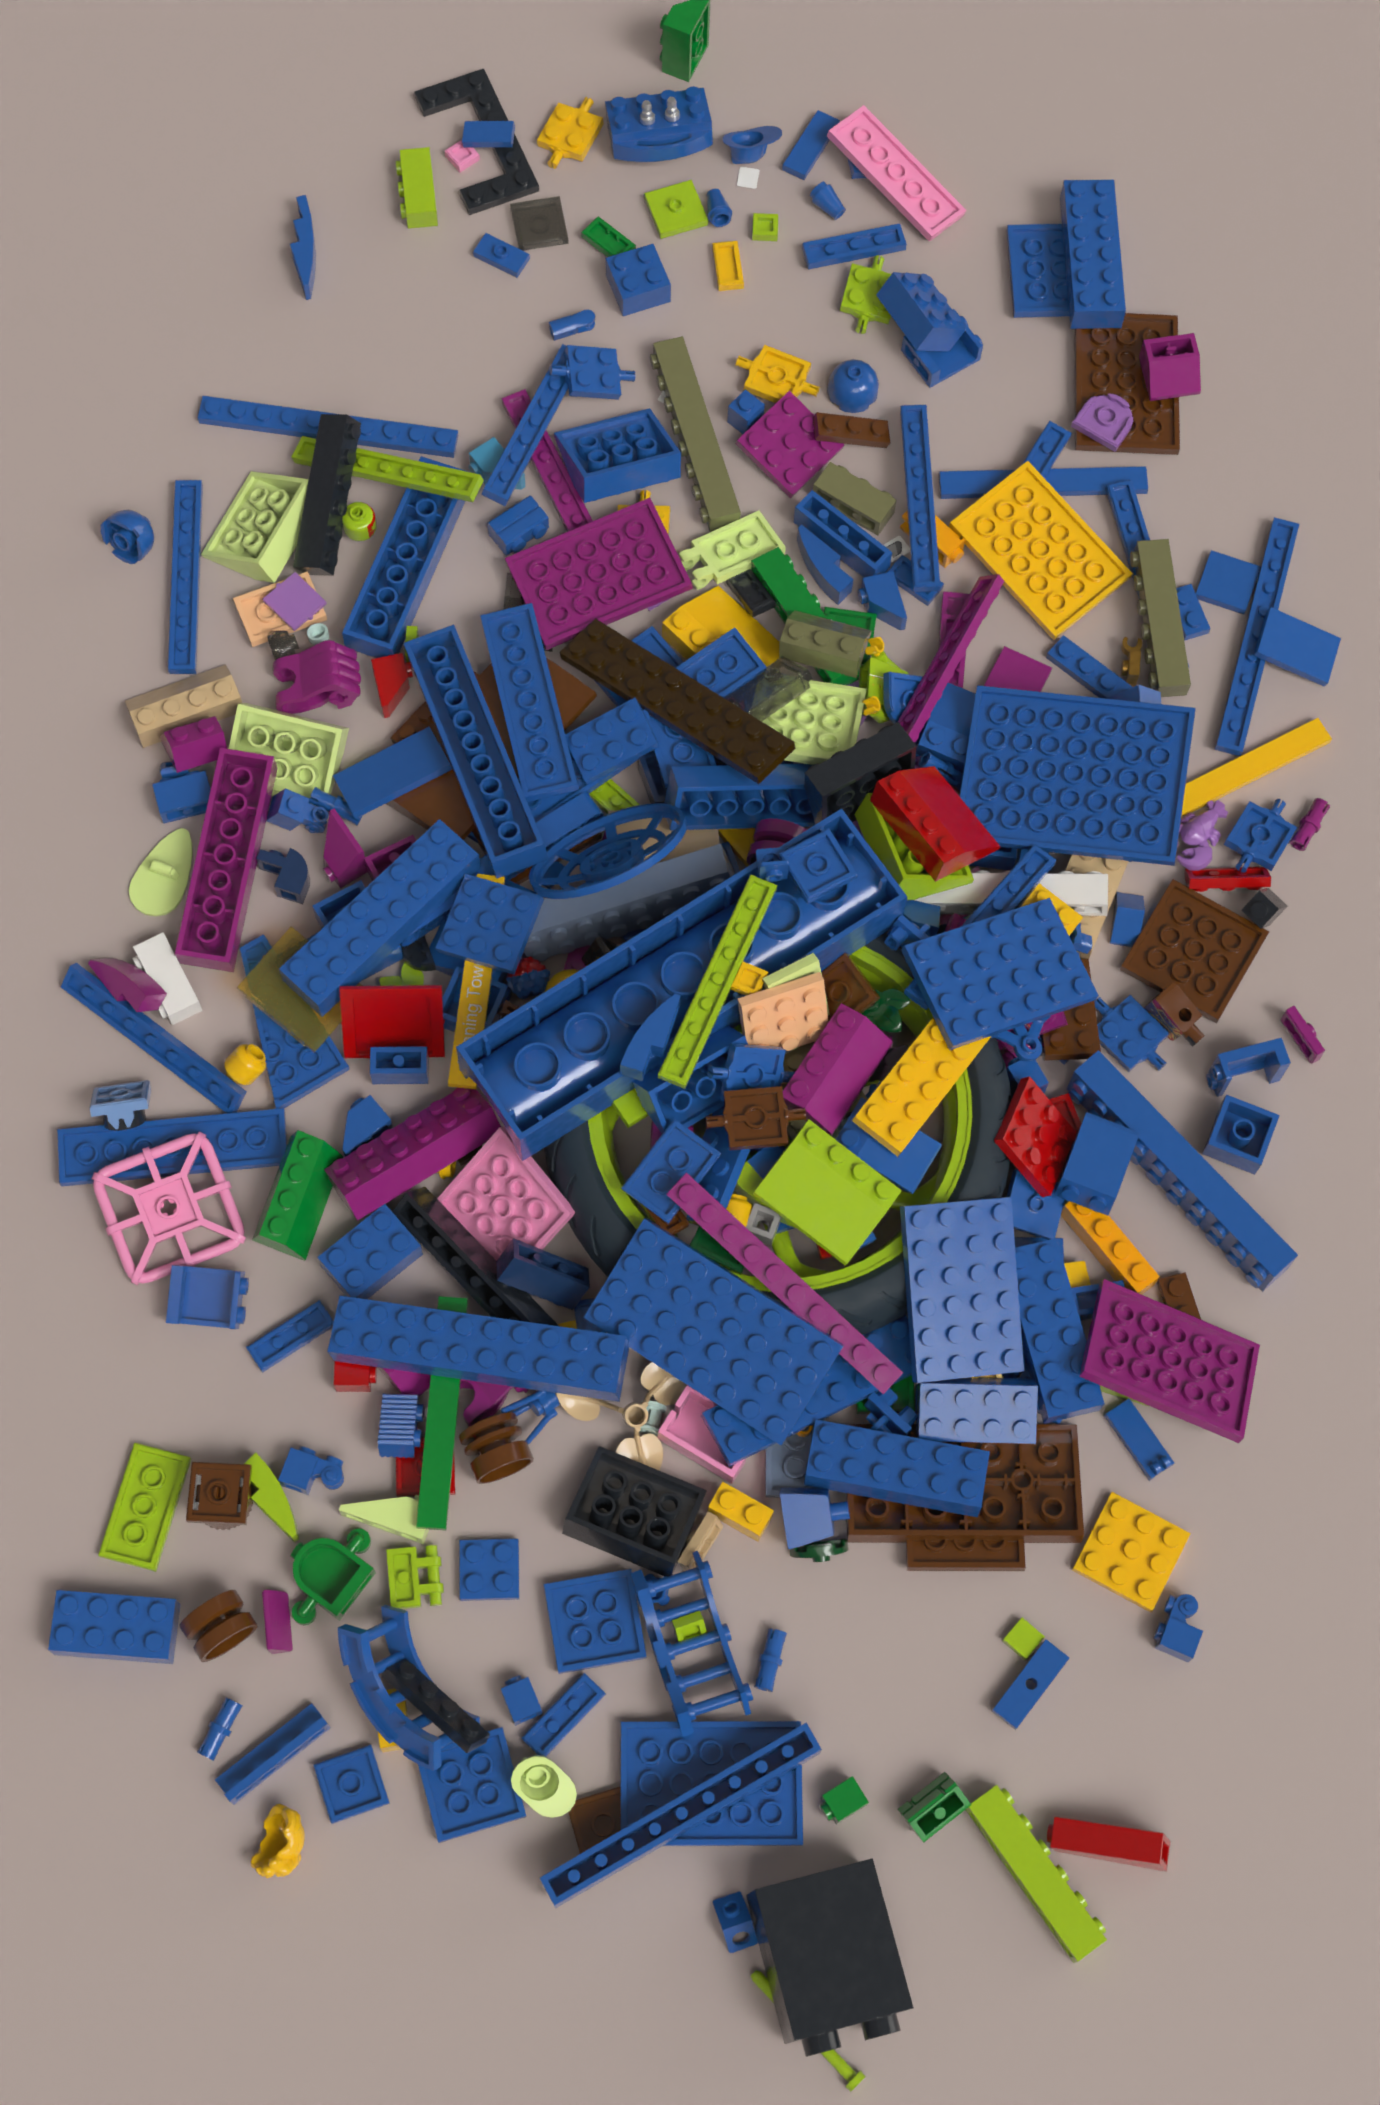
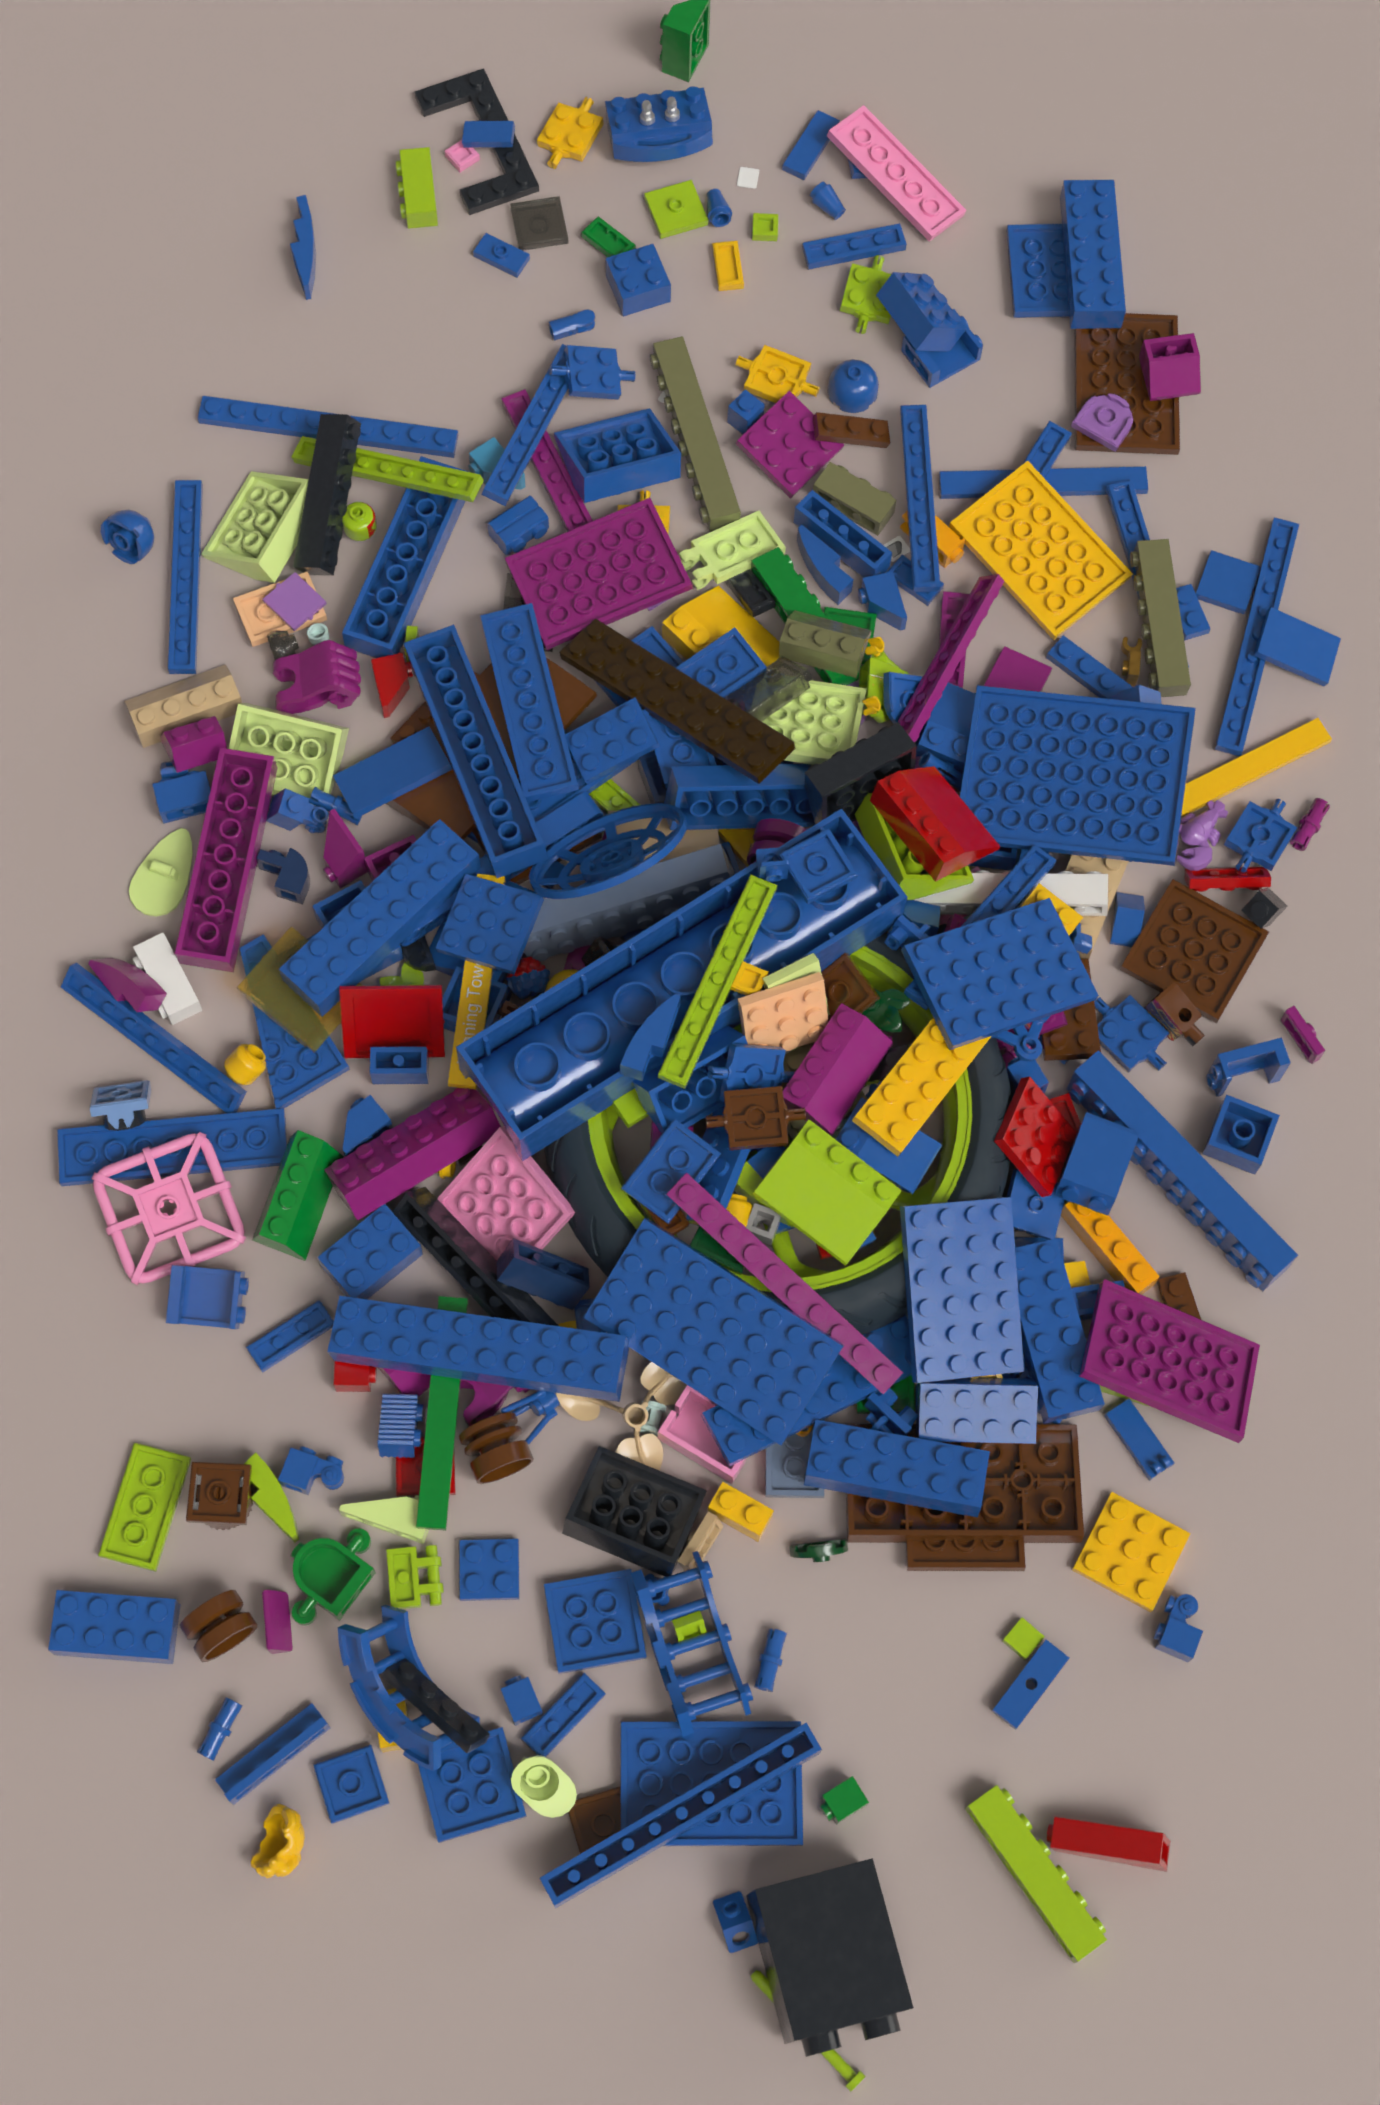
blue piece [723,126,782,164] -> none
torso [780,1487,850,1549] -> none
green brick [898,1772,971,1843] -> none

